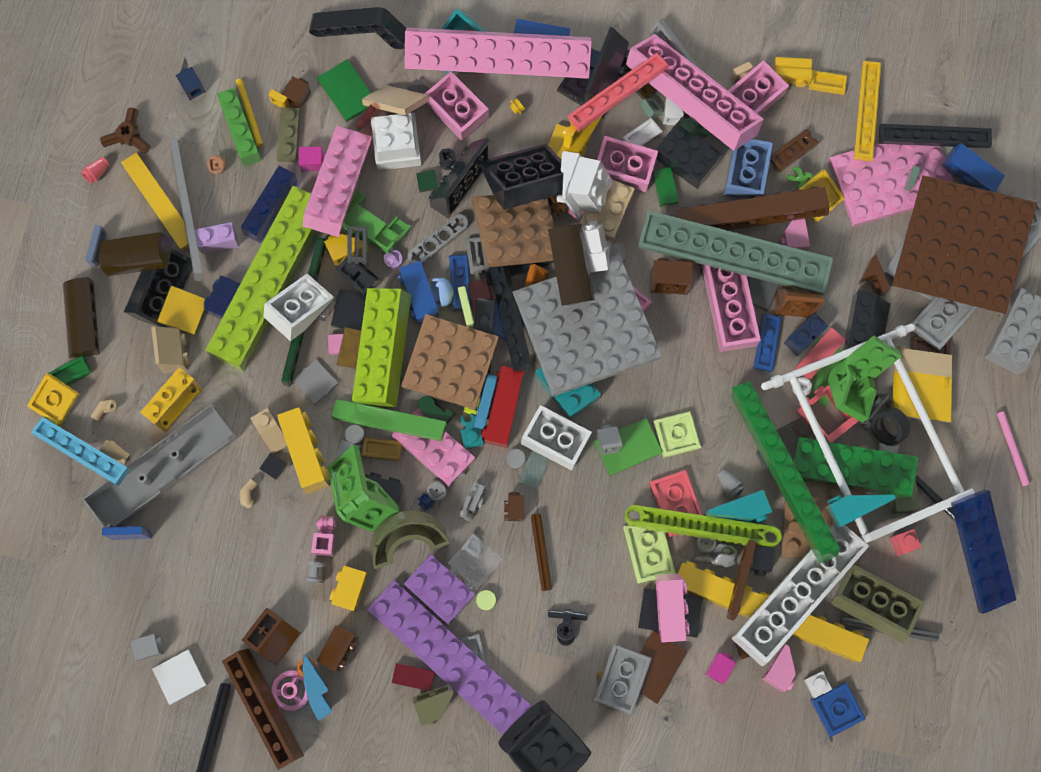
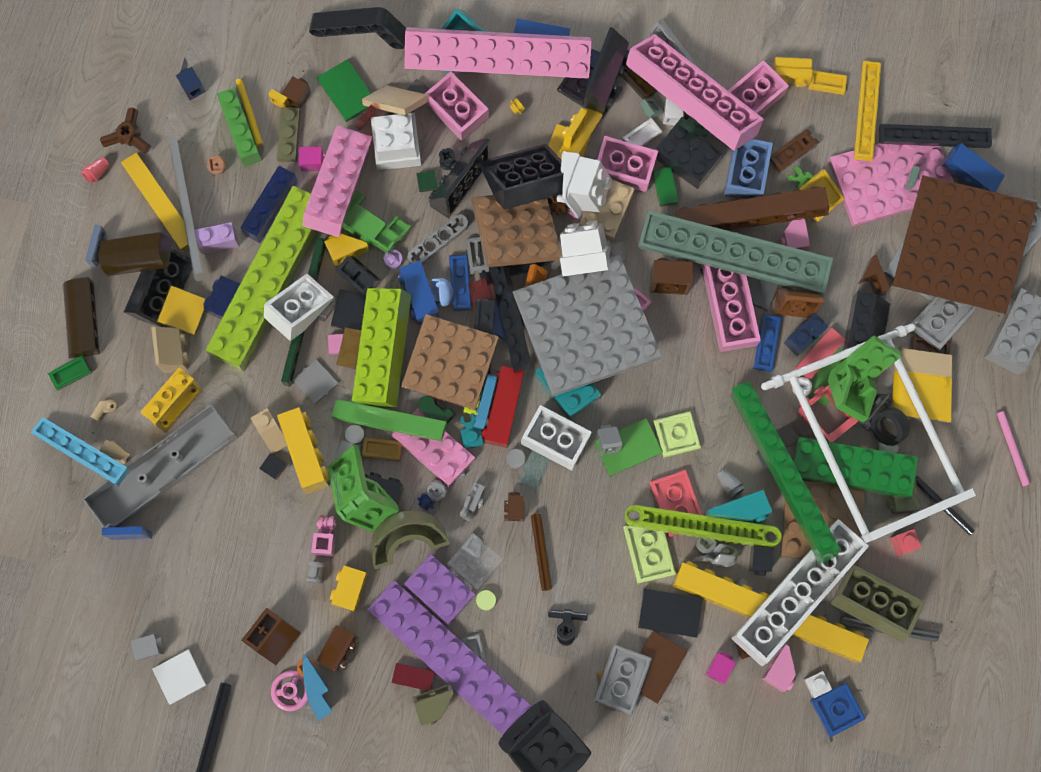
yellow tile [27,373,80,426] -> none
reddish brown brick [222,648,304,770] -> none
tan arm [239,479,258,509] -> none
dark grey tile [347,226,367,265] -> none
yellowish green tile [458,286,474,329] -> none
dark brown brick [548,224,595,306] -> none
coral tile [568,53,669,132] -> none
bright pink brick [655,574,689,642] -> none
reddish brown tile [726,540,756,621] -> none
tan plate [731,61,753,83] -> none
teal slope [825,495,896,529] -> none
clear blue plate [951,489,1017,614] -> none

